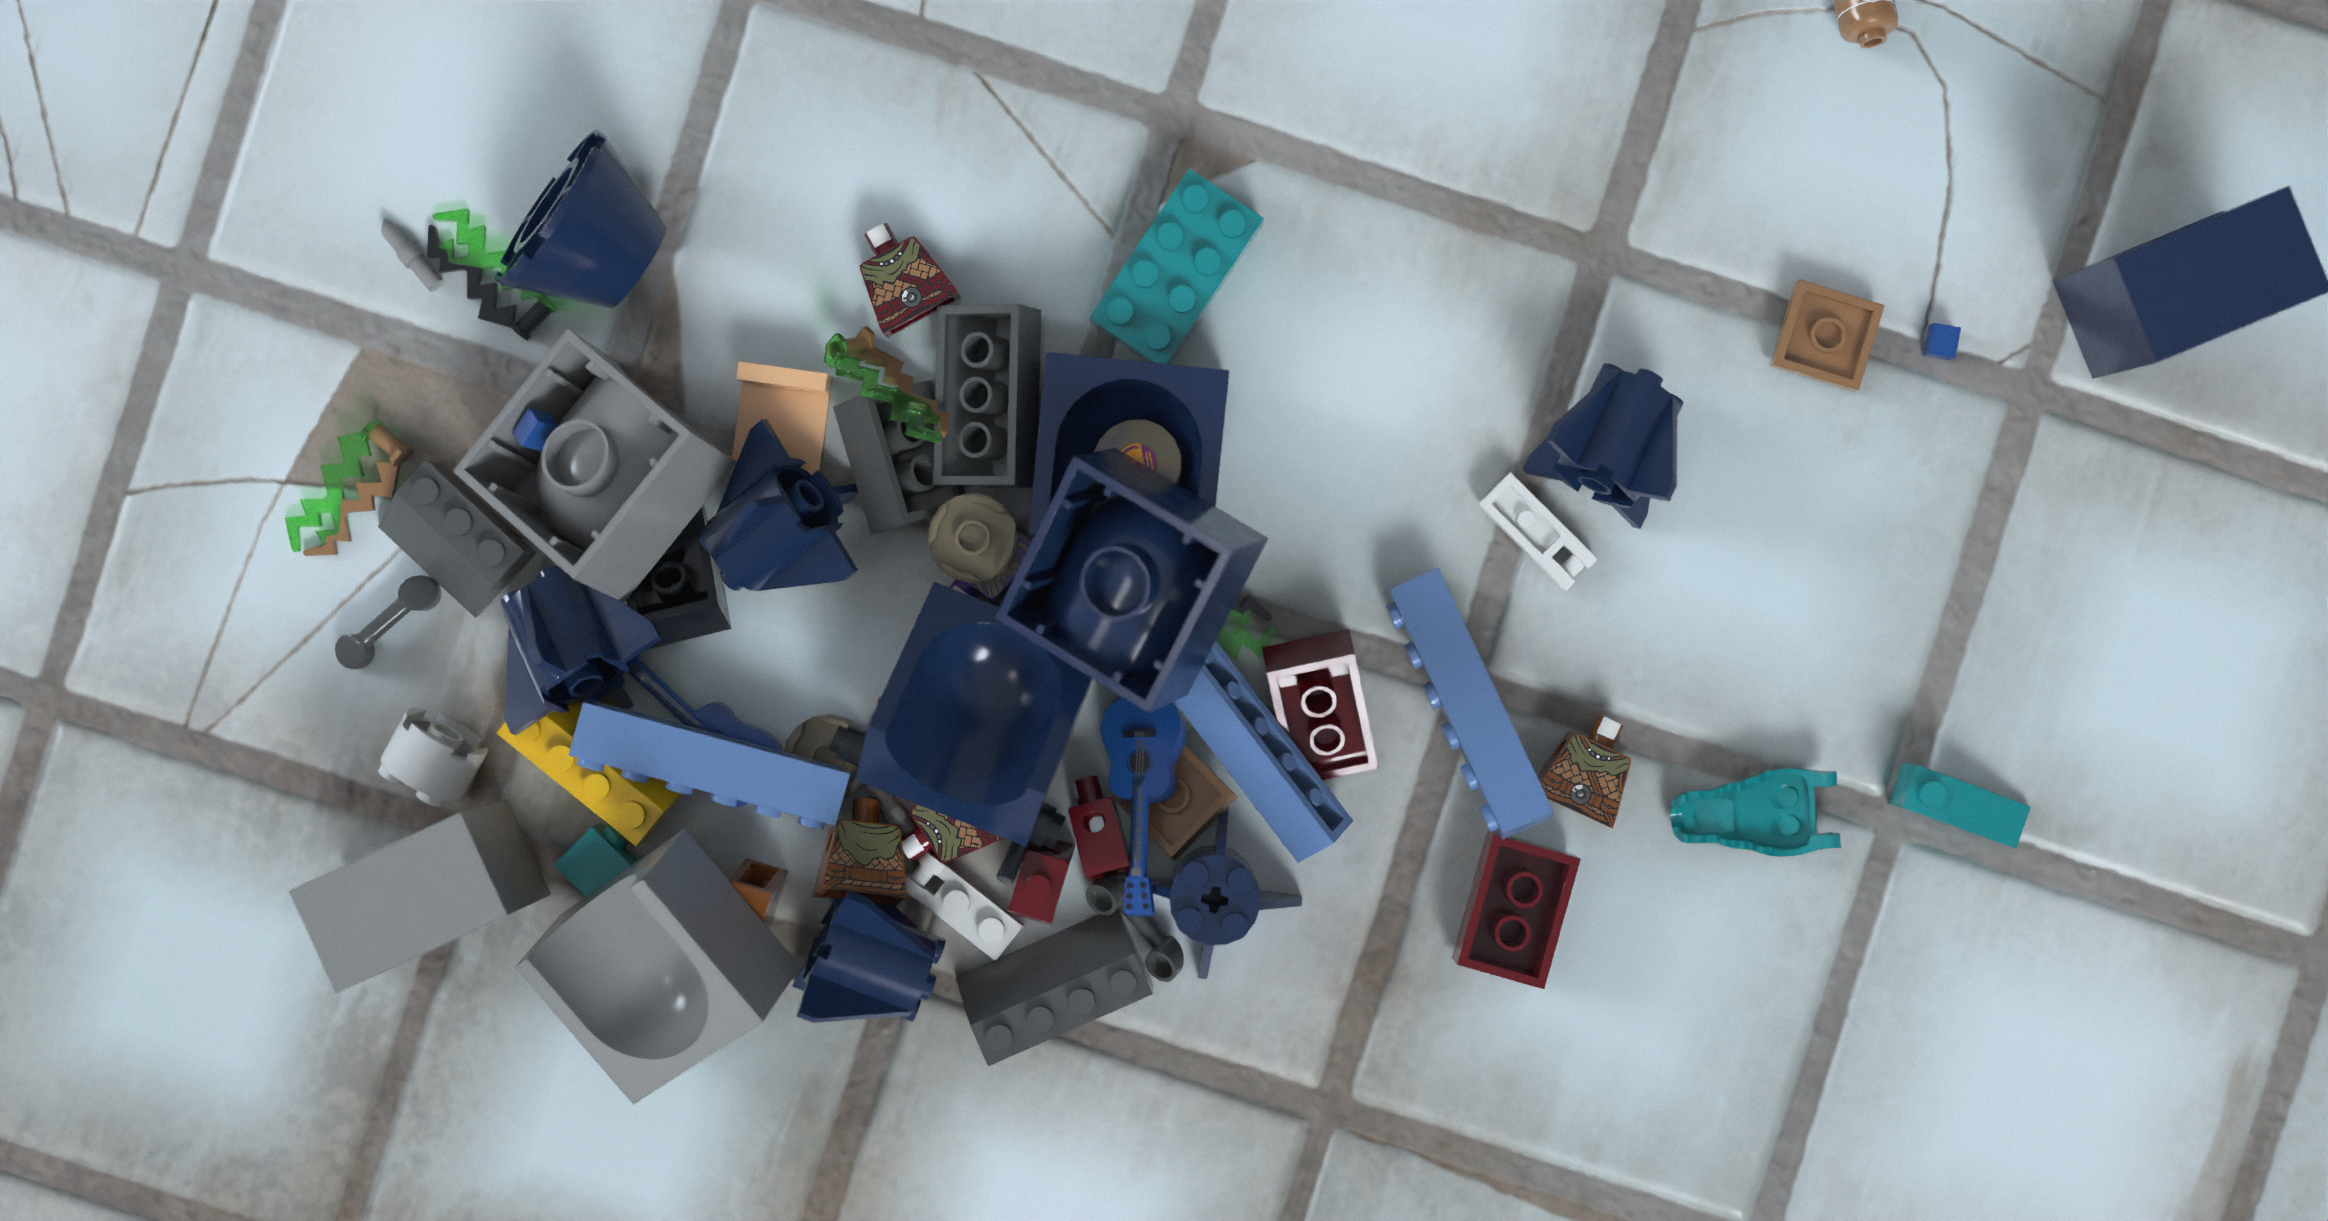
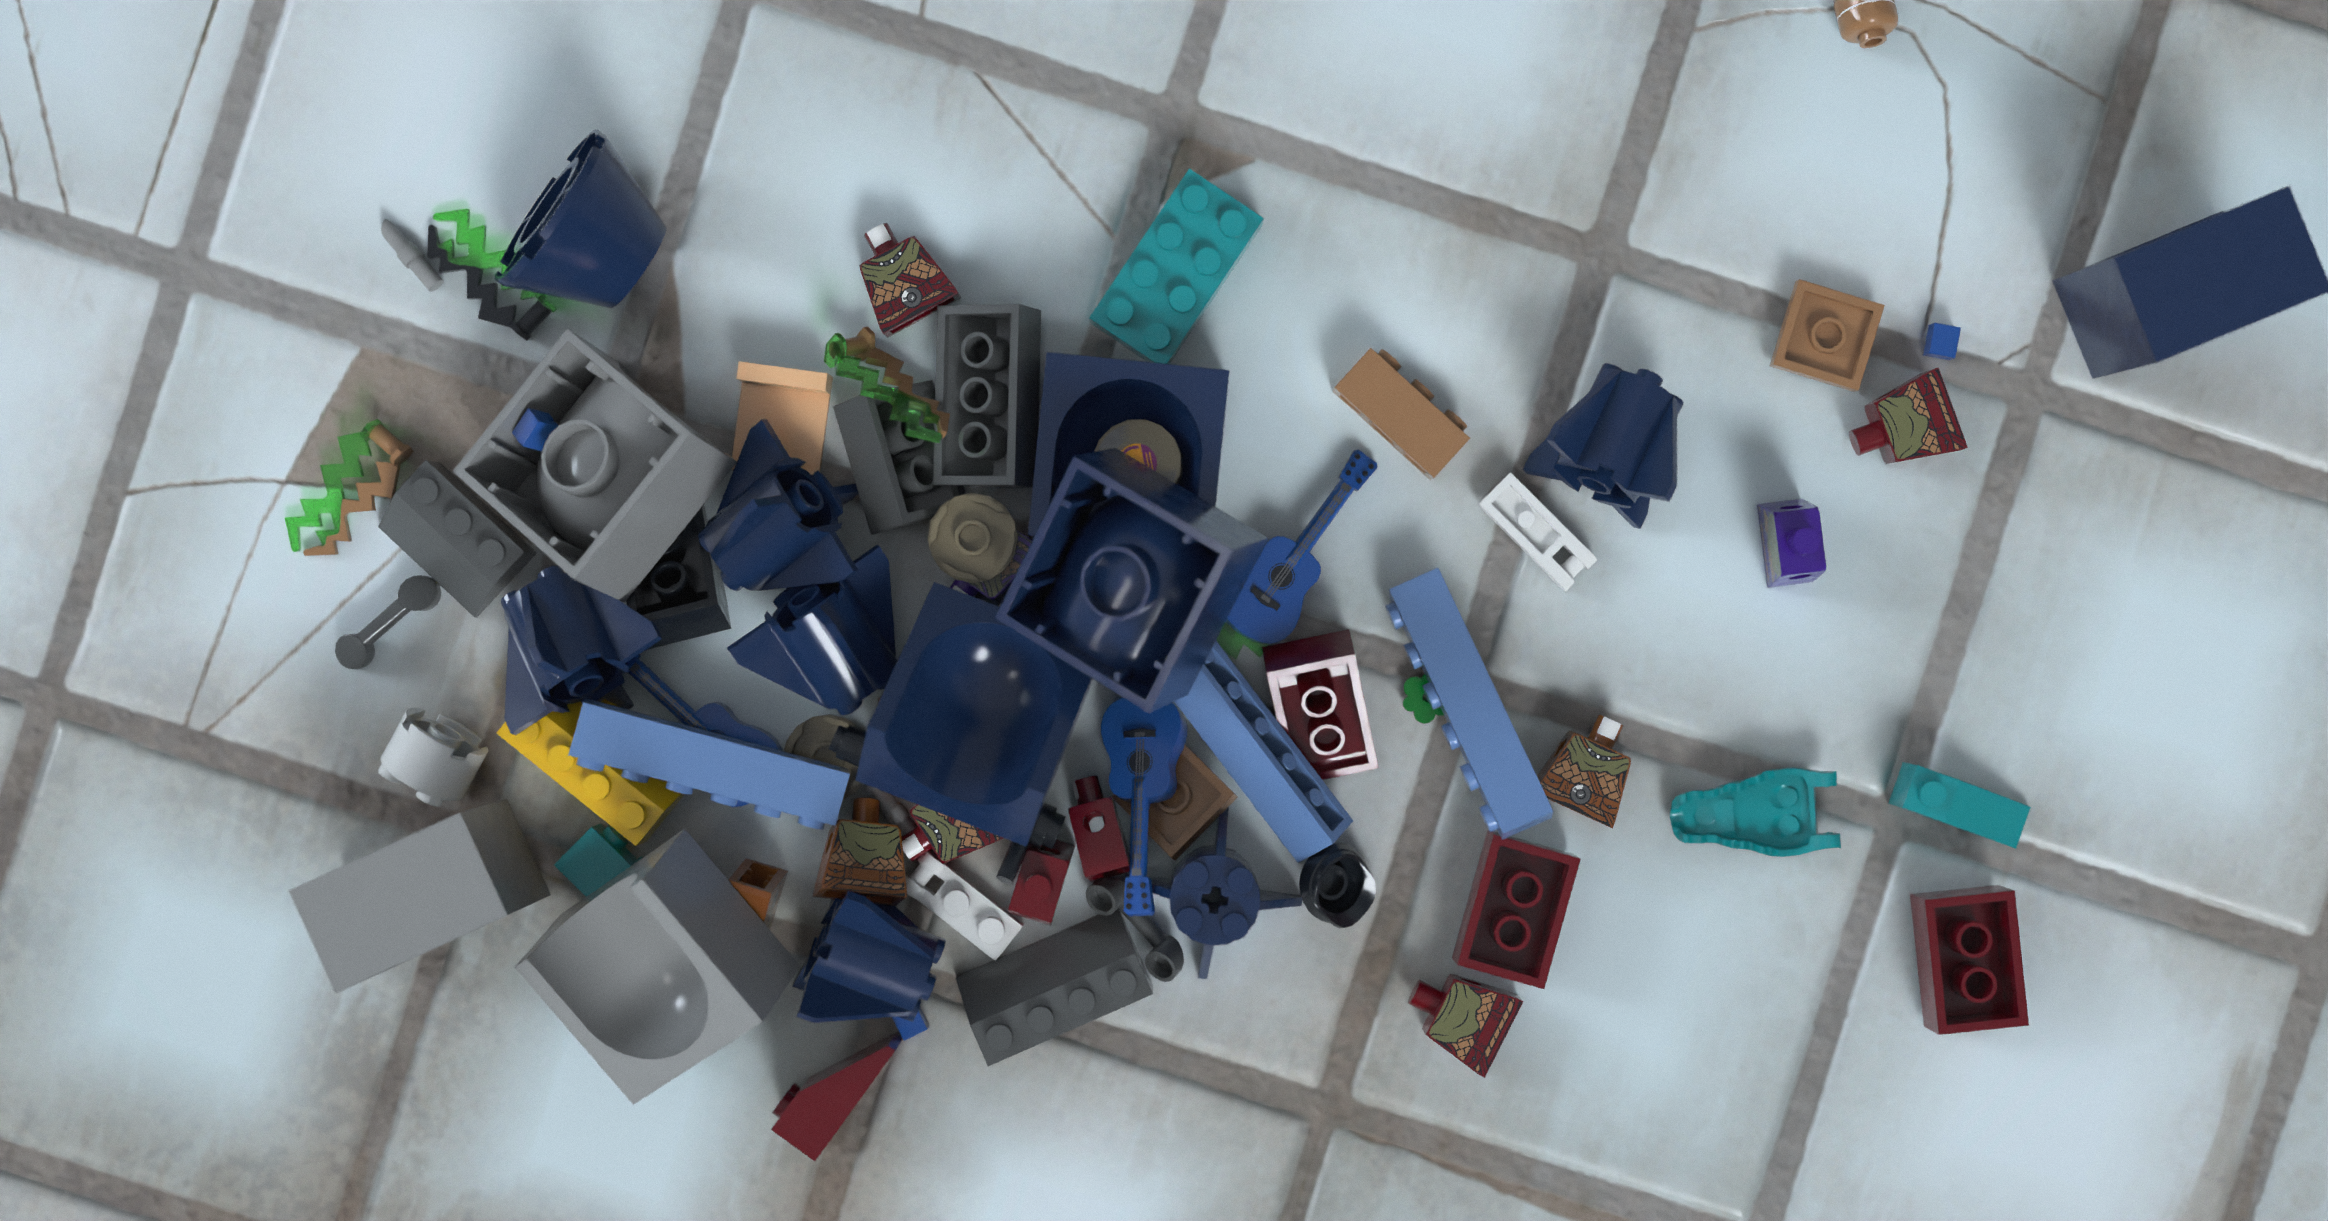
none -> dark blue brick [727,544,897,716]
none -> dark red slope [771,1031,902,1161]
none -> blue piece [892,1007,930,1041]
none -> blue piece [1226,449,1378,644]
none -> black hat [1299,843,1376,928]
none -> medium nougat brick [1332,348,1470,480]
none -> green plant [1403,674,1444,724]
none -> torso [1408,974,1524,1078]
none -> dark purple torso [1757,499,1826,588]
none -> torso [1849,367,1968,464]
none -> dark red brick [1910,885,2029,1035]

